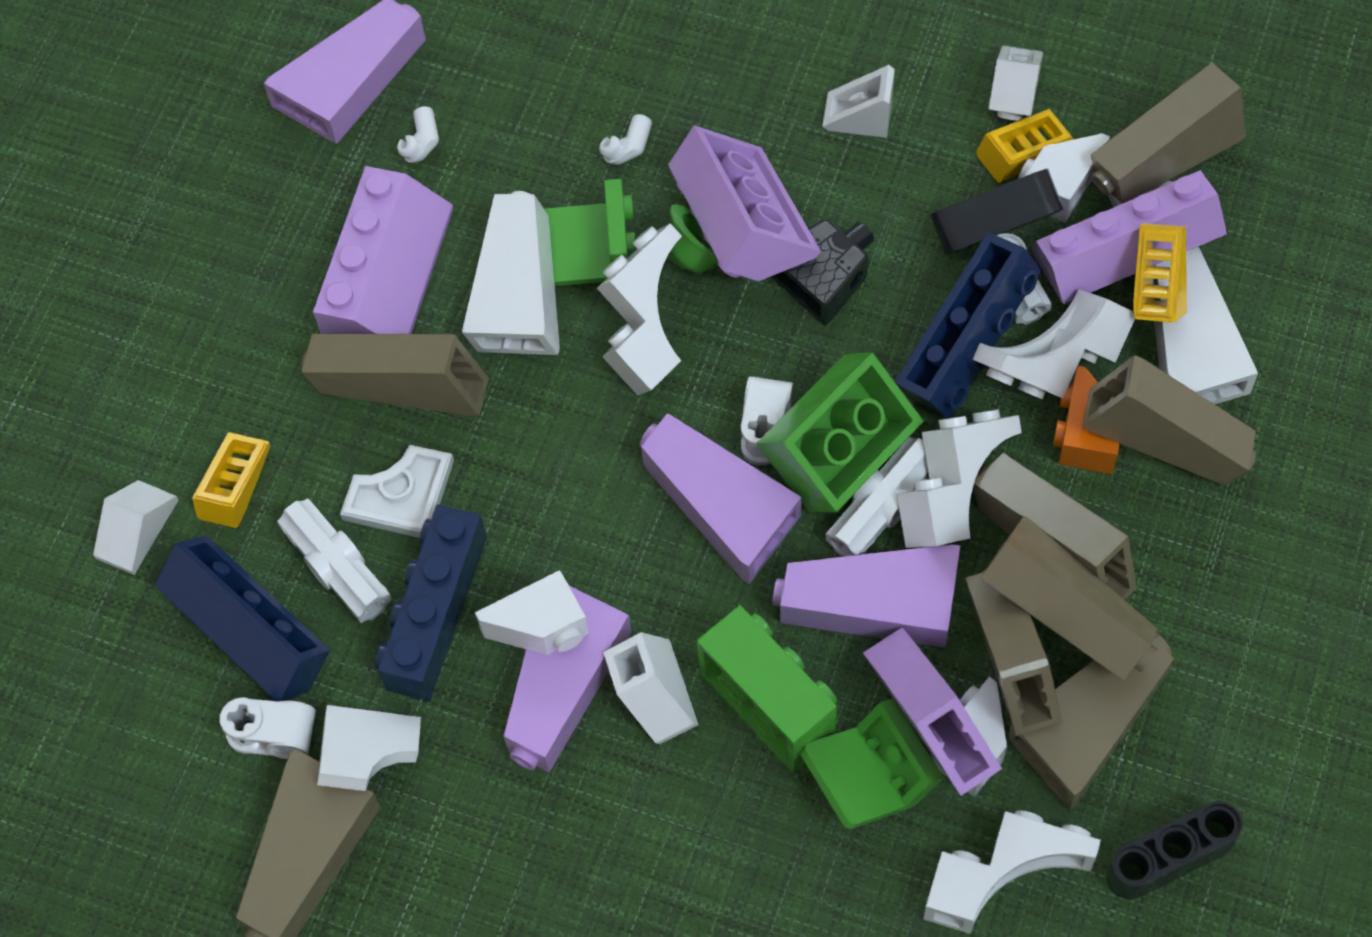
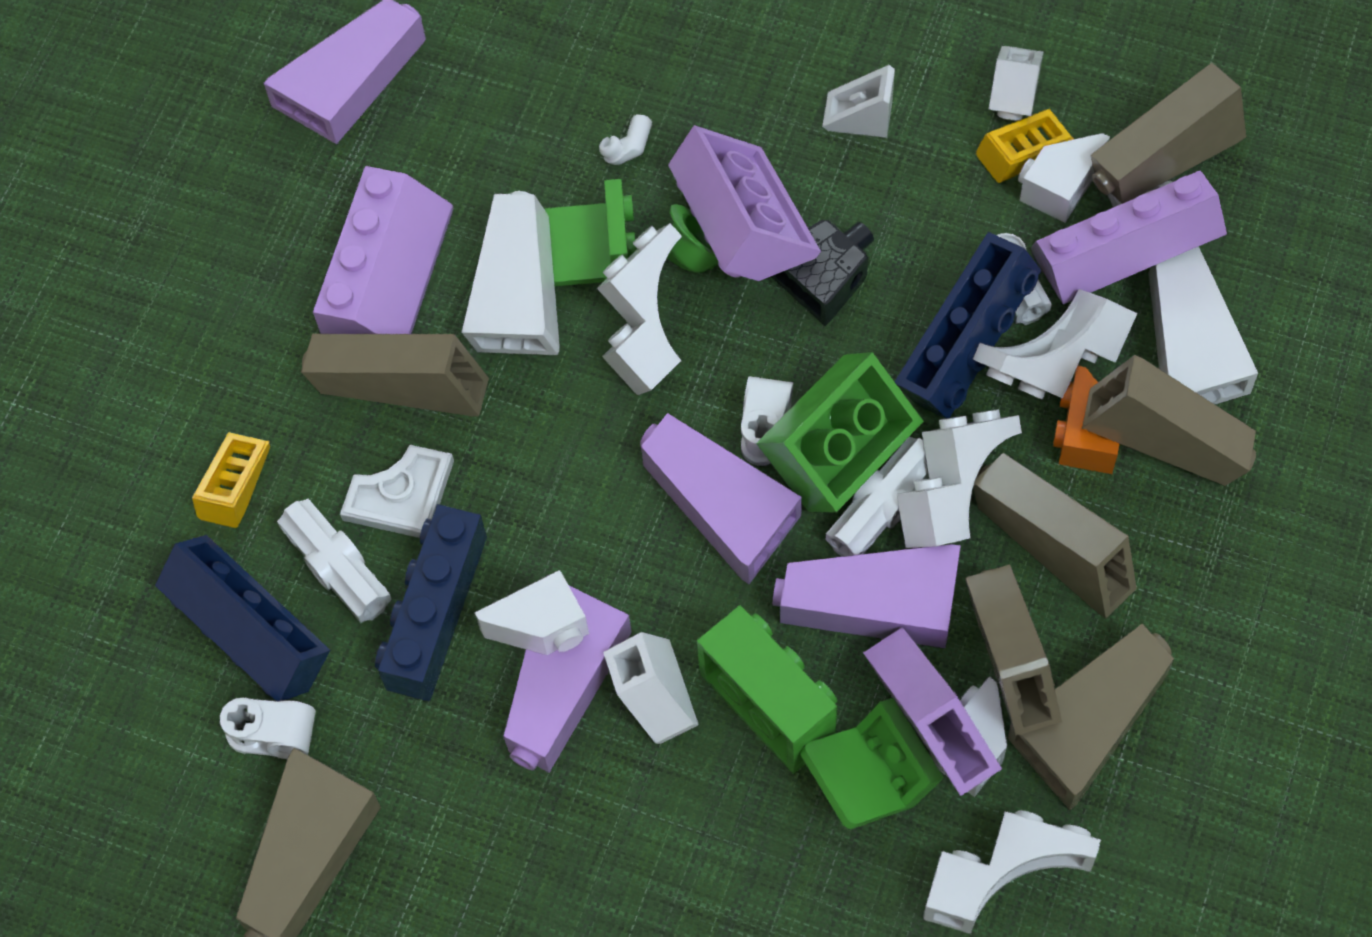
white slope [93,480,179,575] -> none
white tile [317,705,421,791] -> none
white arm [397,107,439,163] -> none
black beam [930,169,1064,256] -> none
dark tan slope [980,515,1158,681] -> none
black beam [1107,801,1243,900] -> none
yellow slope [1133,223,1187,323] -> none

